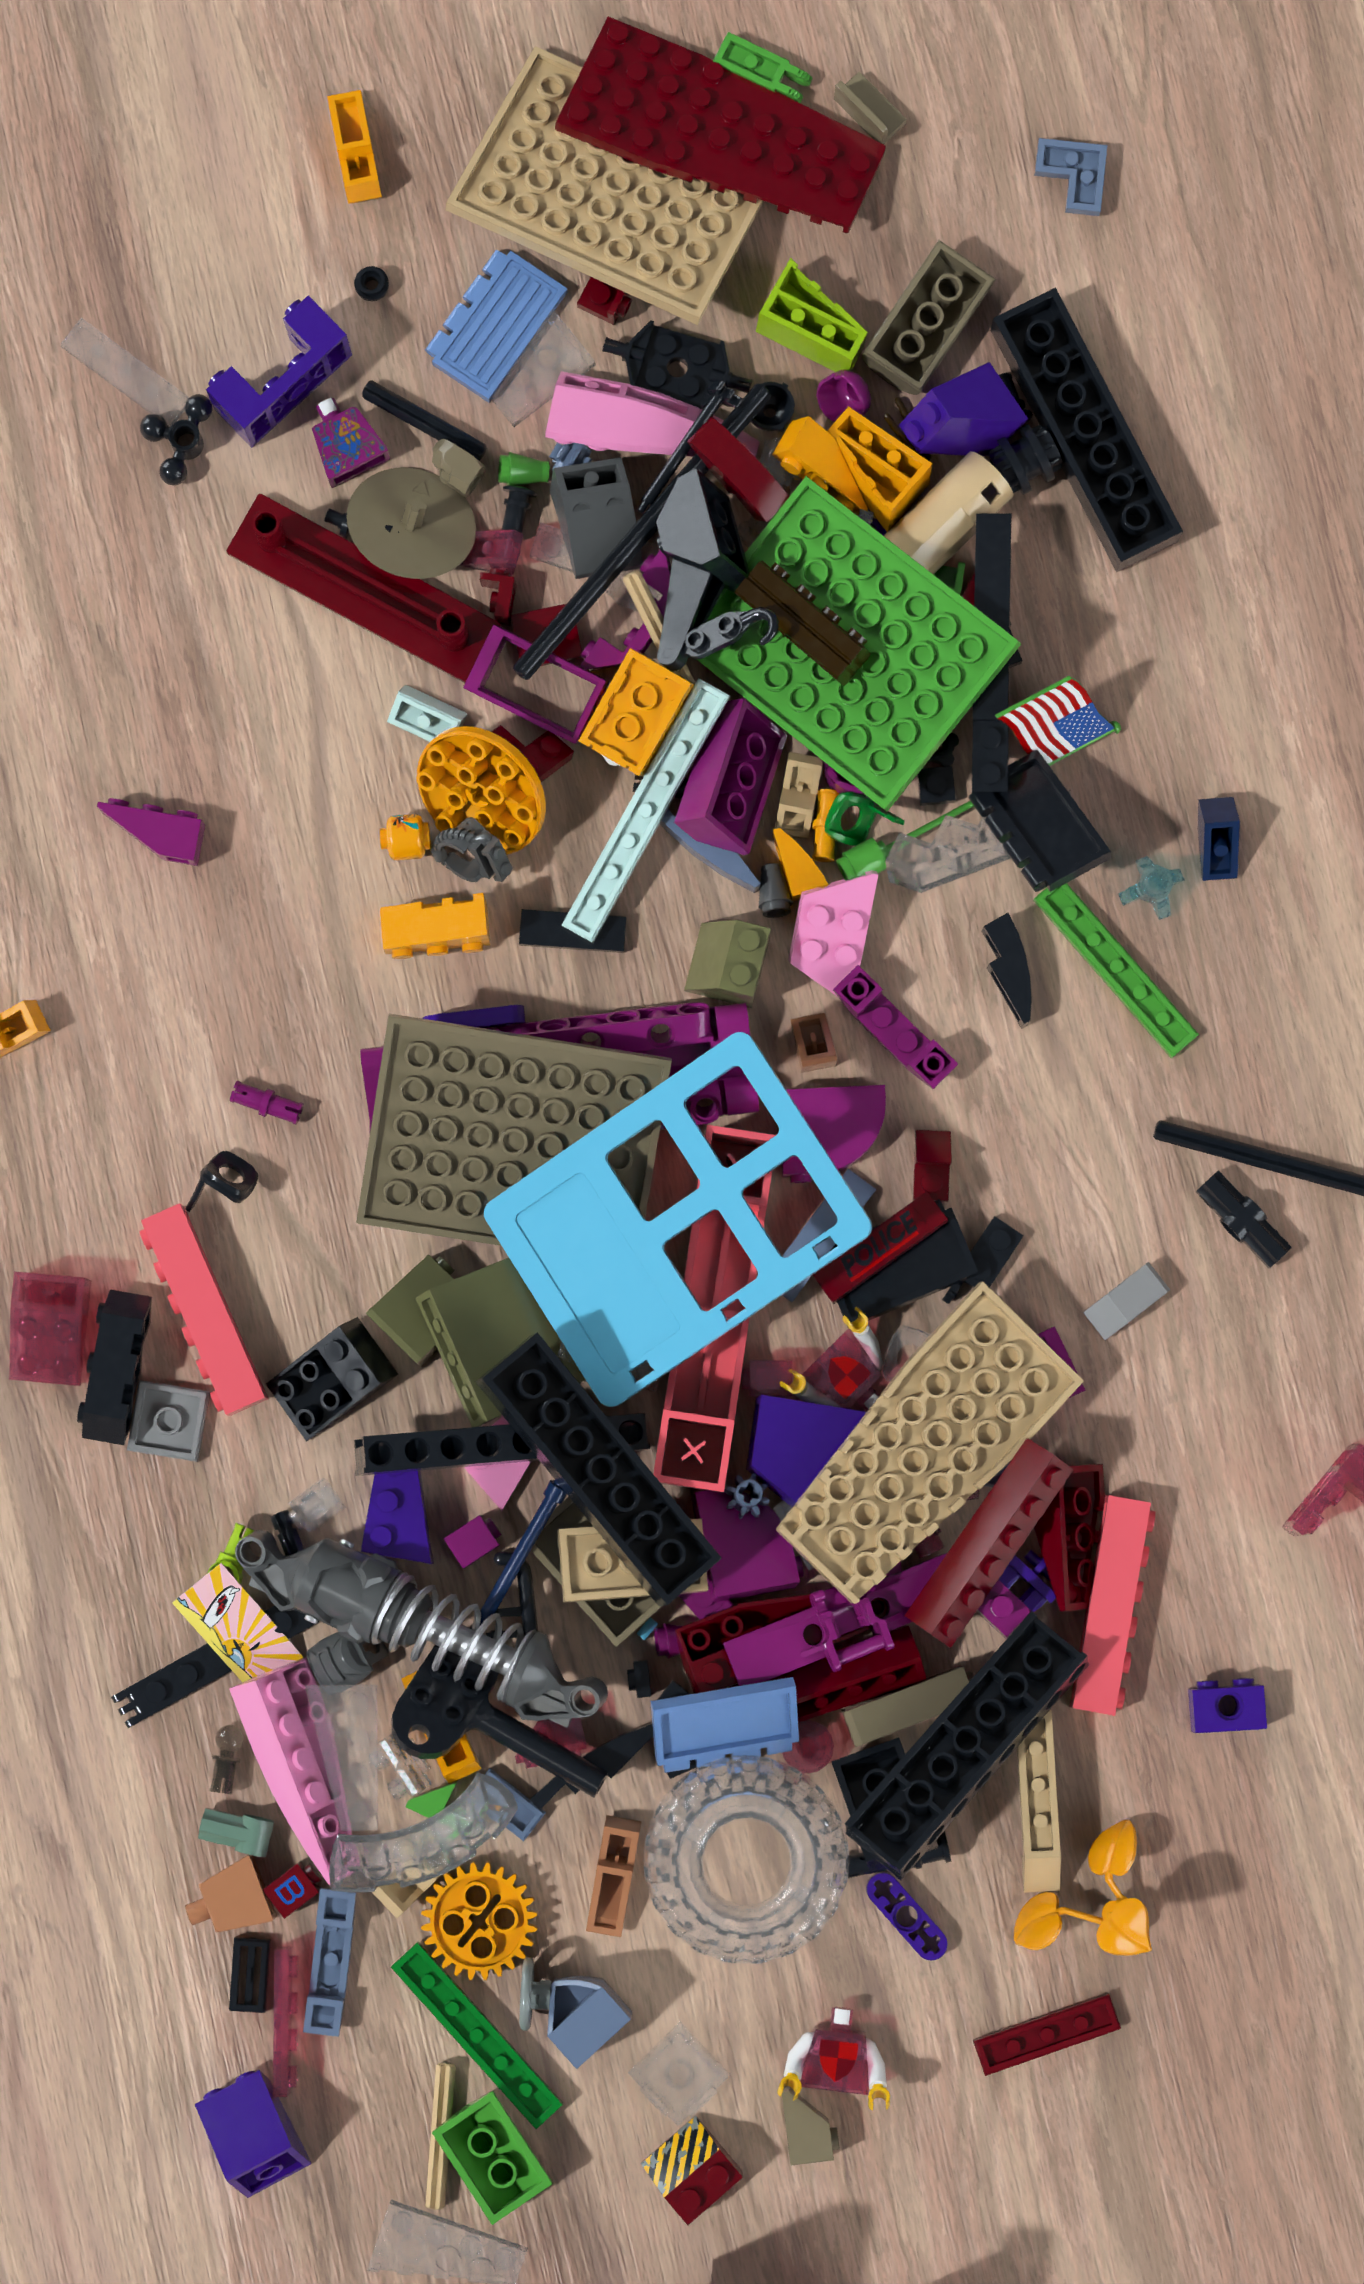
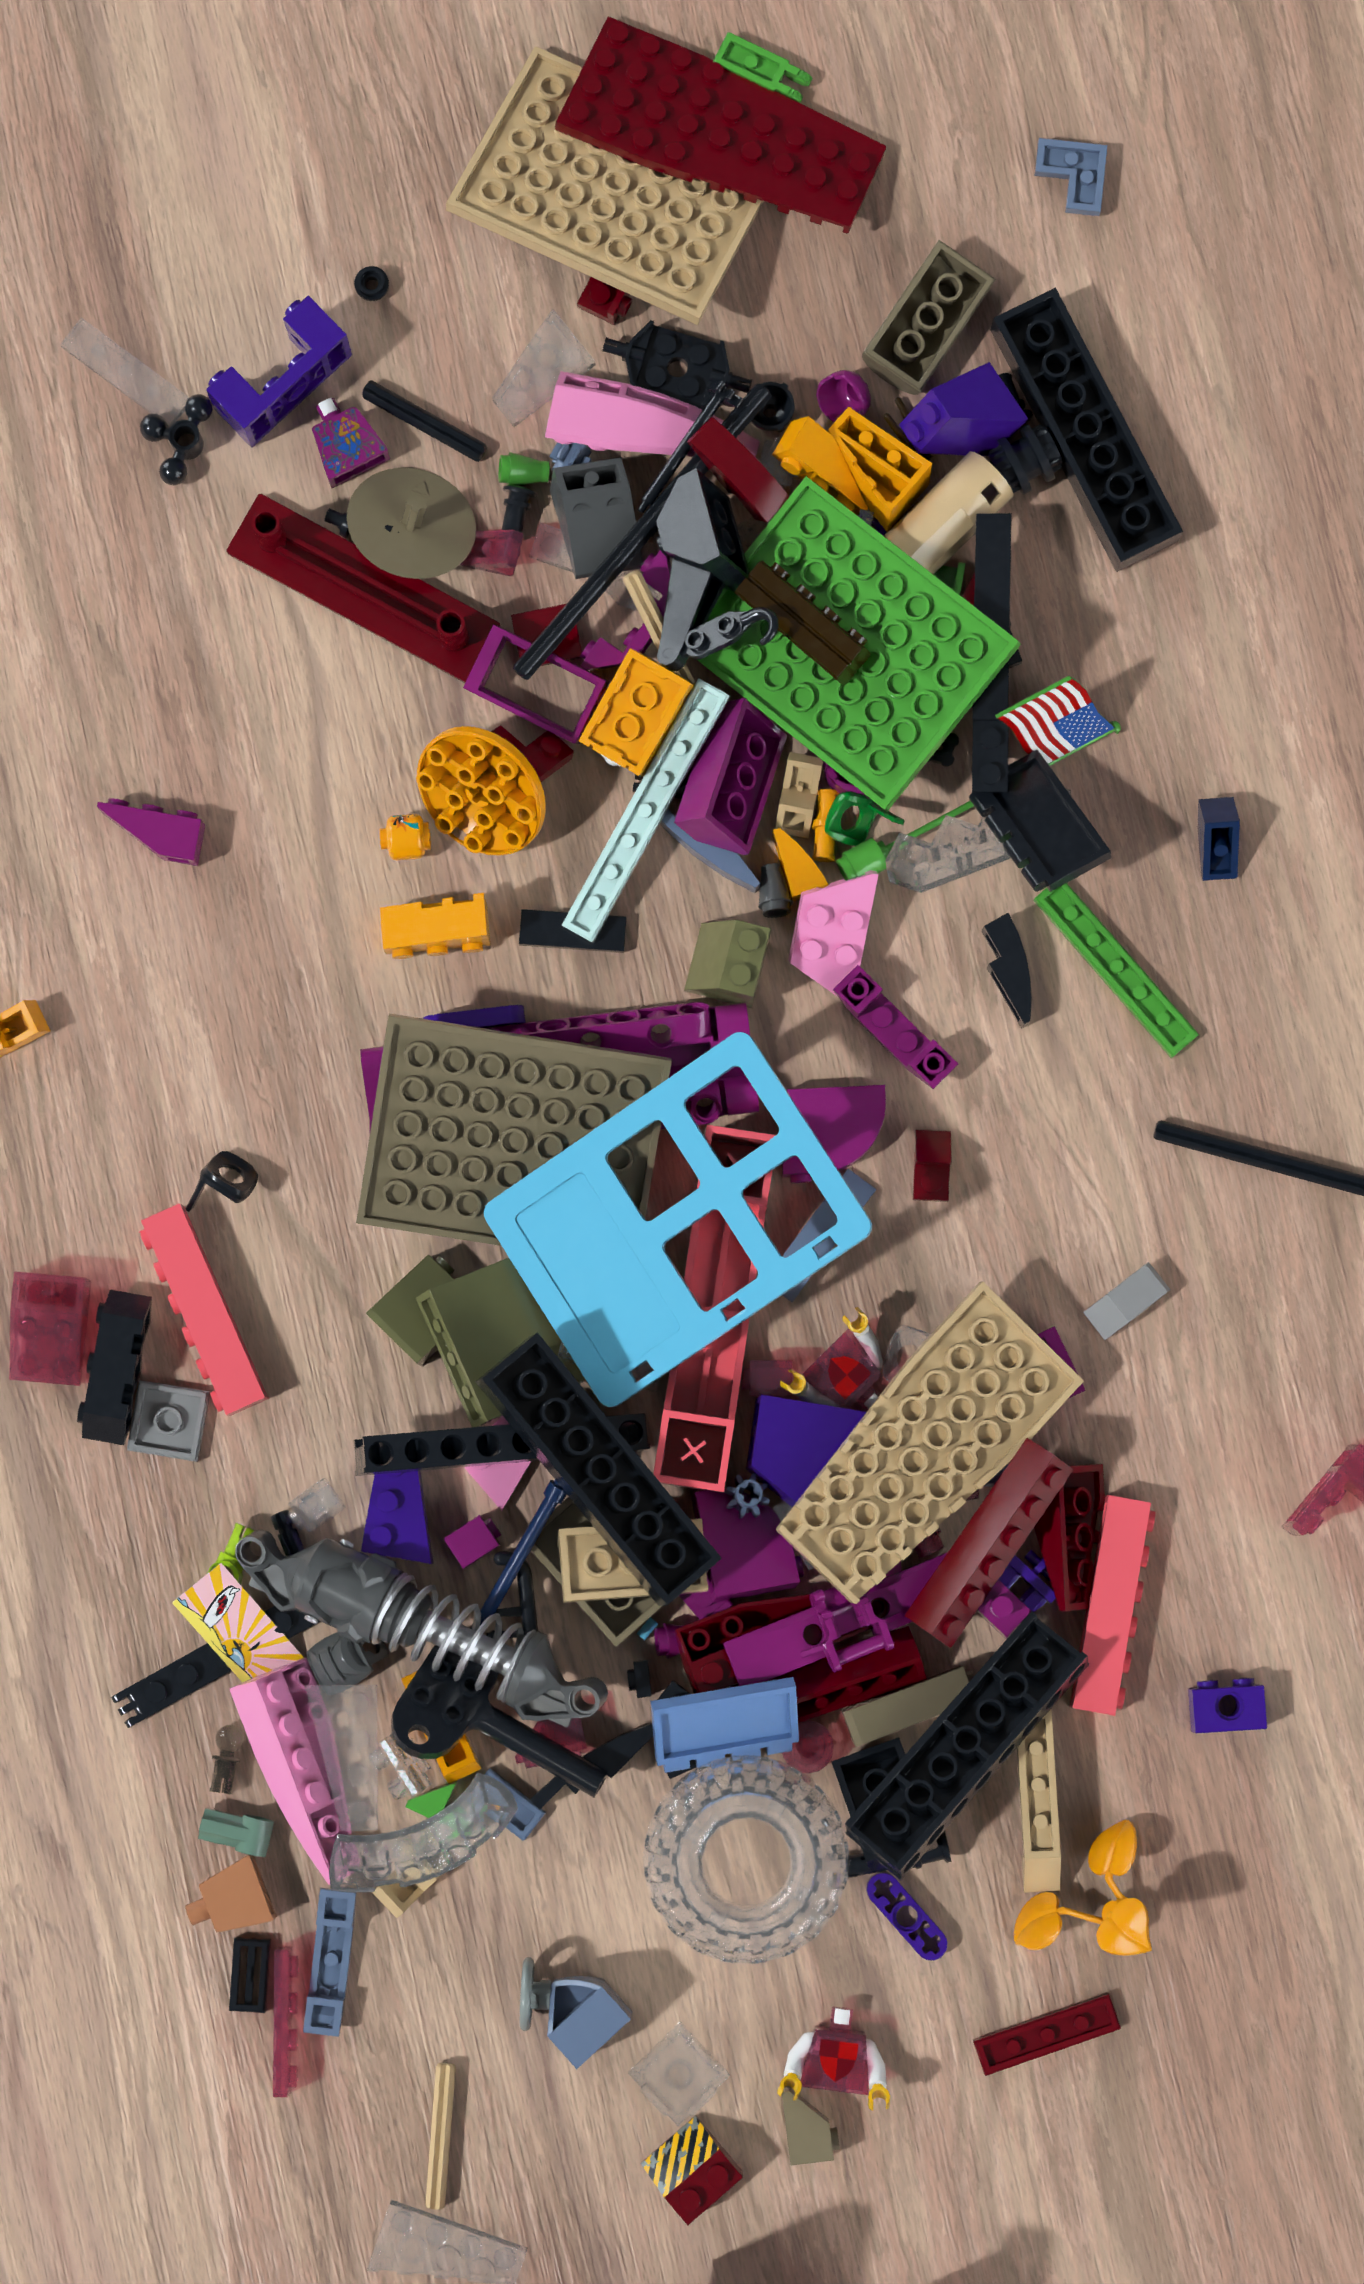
dark purple slope [195,2070,312,2198] -> none
magenta pin [230,1081,304,1125] -> none
dark red brick [263,1861,322,1919] -> none
black slope [266,1317,398,1442] -> none
light orange slope [327,90,382,204] -> none
light aqua slope [387,685,467,742] -> none
green plate [391,1941,563,2129] -> none
light orange gear [421,1861,538,1980] -> none
medium blue hinge [425,250,568,403] -> none
dark grey piece [430,817,513,882] -> none
dark tan rock [432,439,485,498] -> none
bright green slope [432,2090,553,2225] -> none
dark red bracket [479,569,517,626] -> none
nougat slope [586,1815,642,1937] -> none
lime wedge [755,258,868,372] -> none
nougat slope [790,1013,837,1073] -> none
dark red tile [813,1191,948,1304] -> none
black hinge [832,1199,979,1329] -> none
dark tan panel [834,72,907,144] -> none
black plate [917,766,956,806] -> none
black hinge [942,1216,1024,1304] -> none
clear light blue rock [1118,856,1185,920] -> none
black piece [1195,1170,1292,1269] -> none

